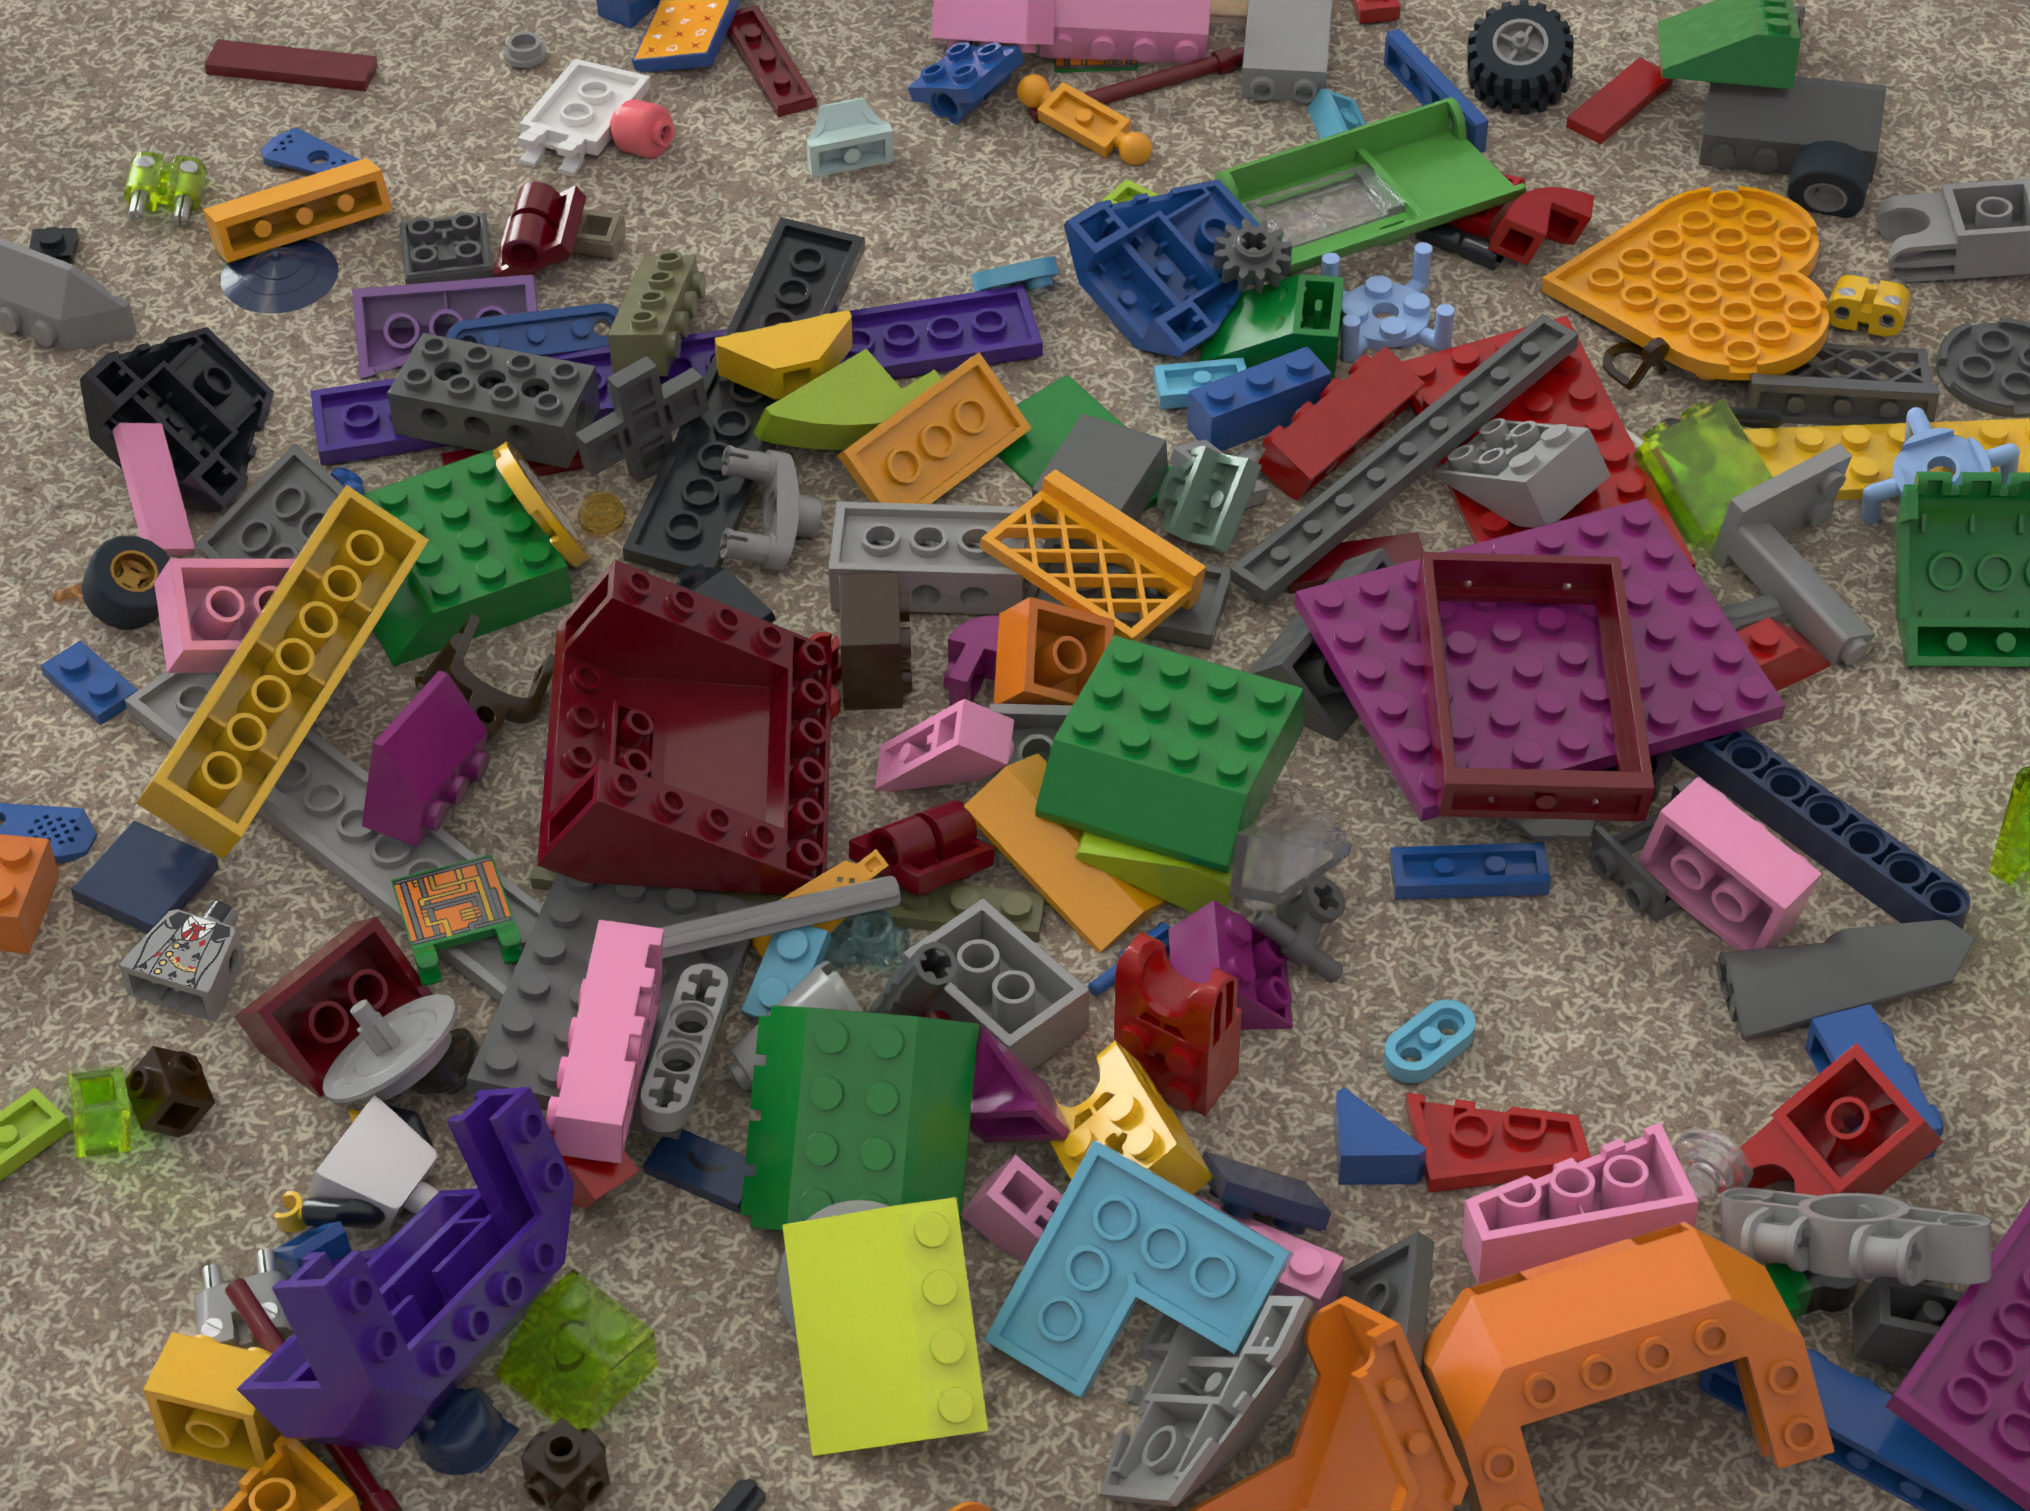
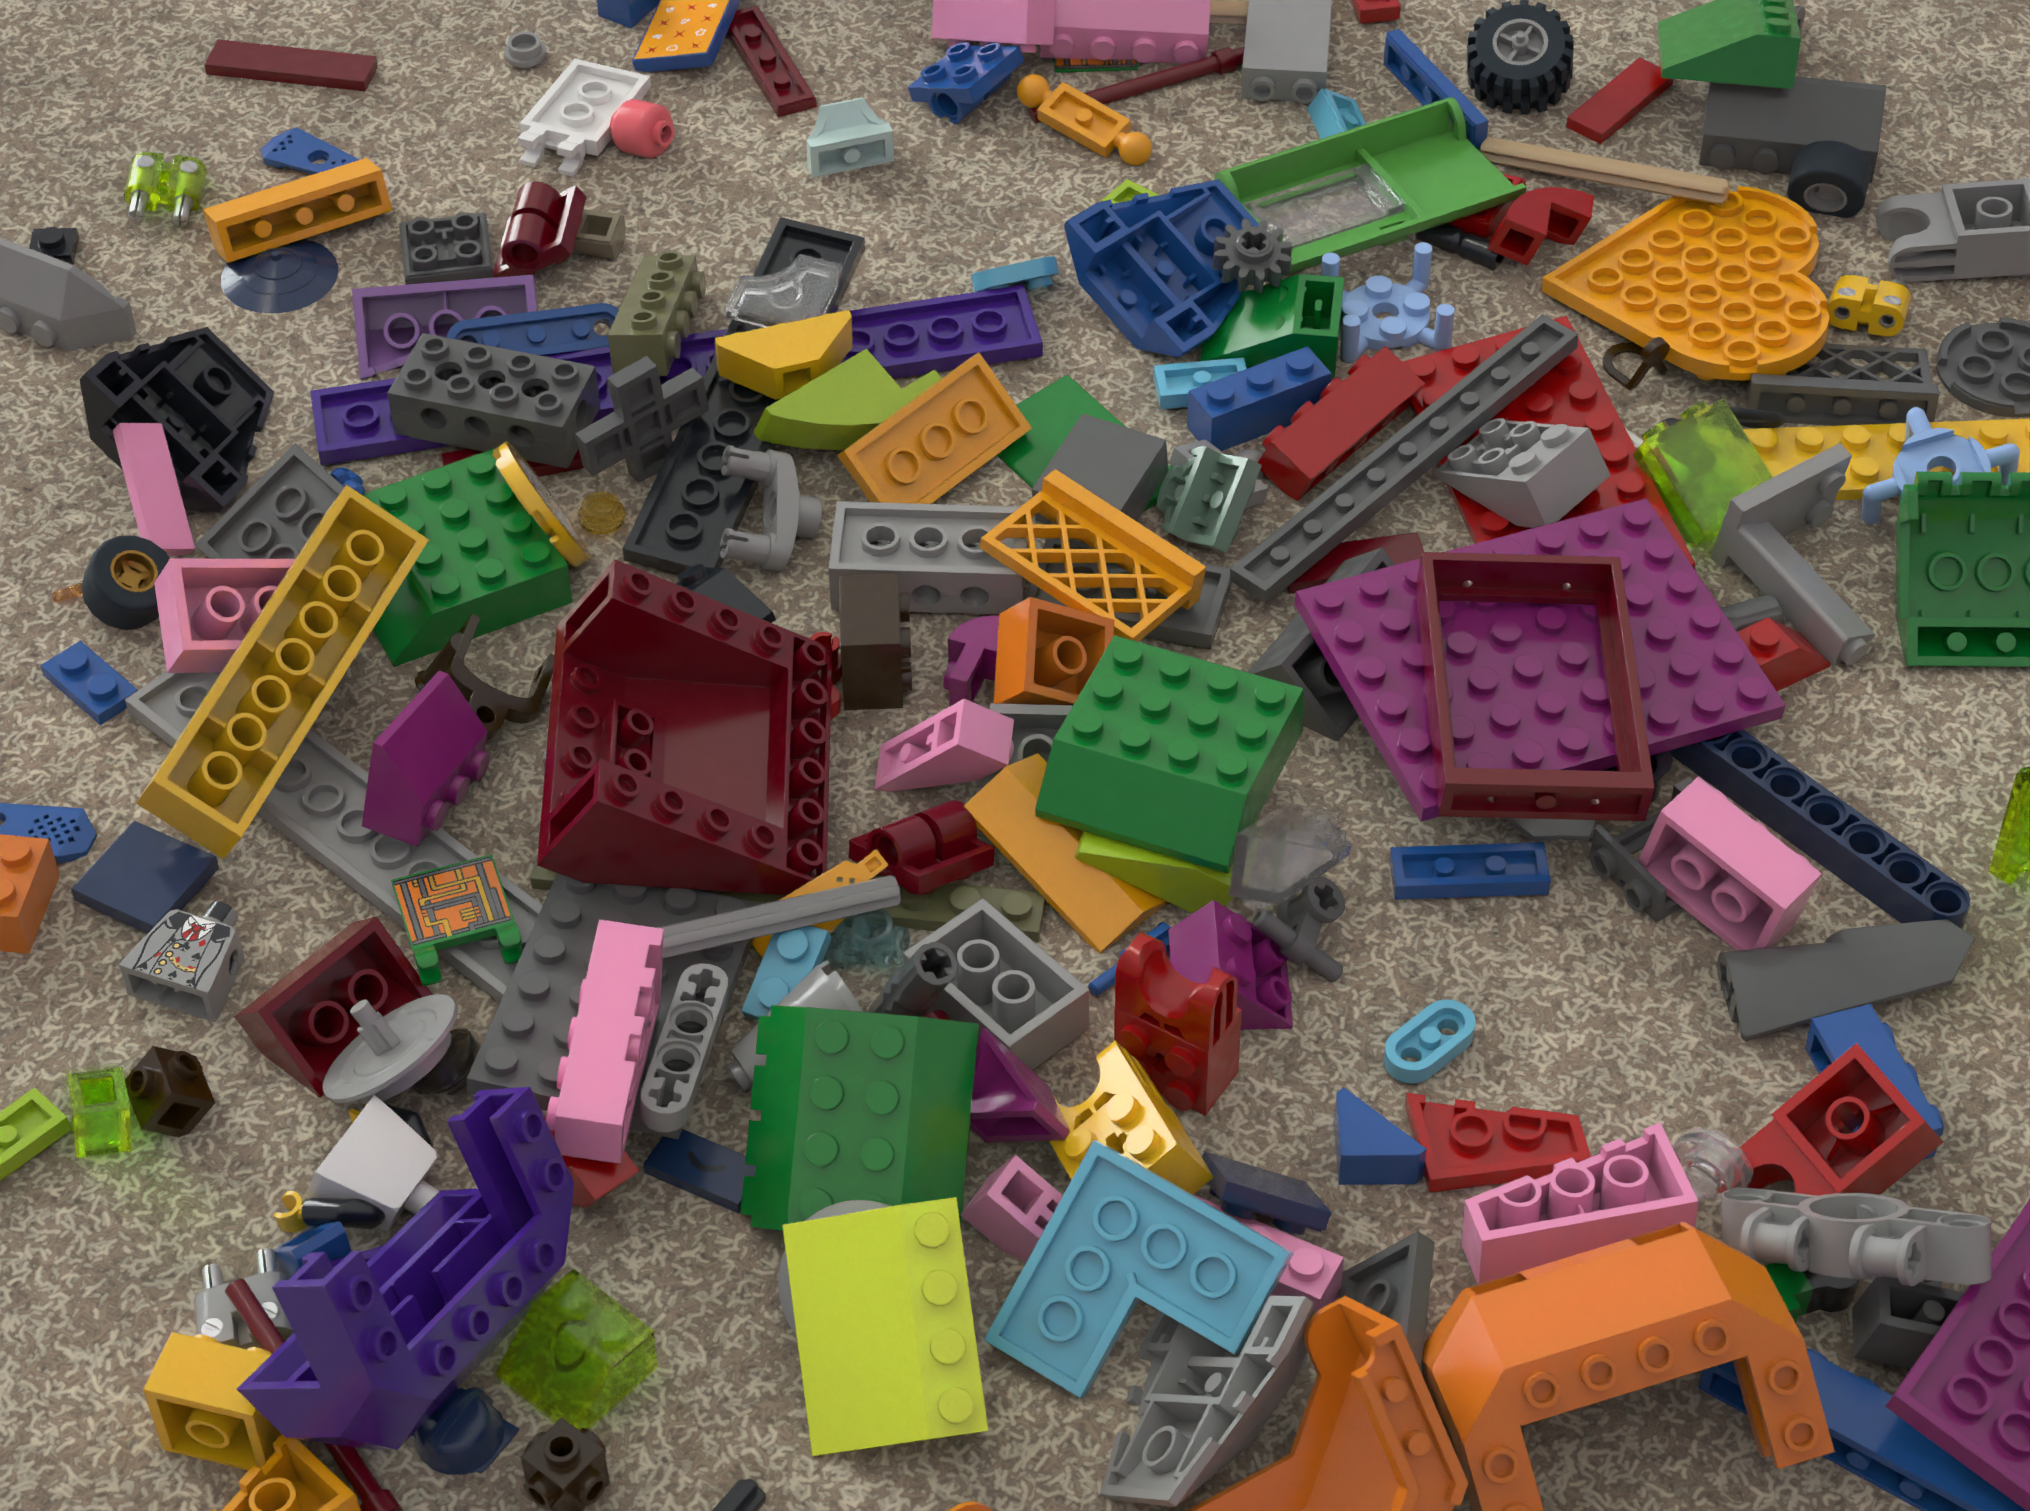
none -> clear tile [726,254,843,327]
none -> tan axle [1480,137,1730,205]

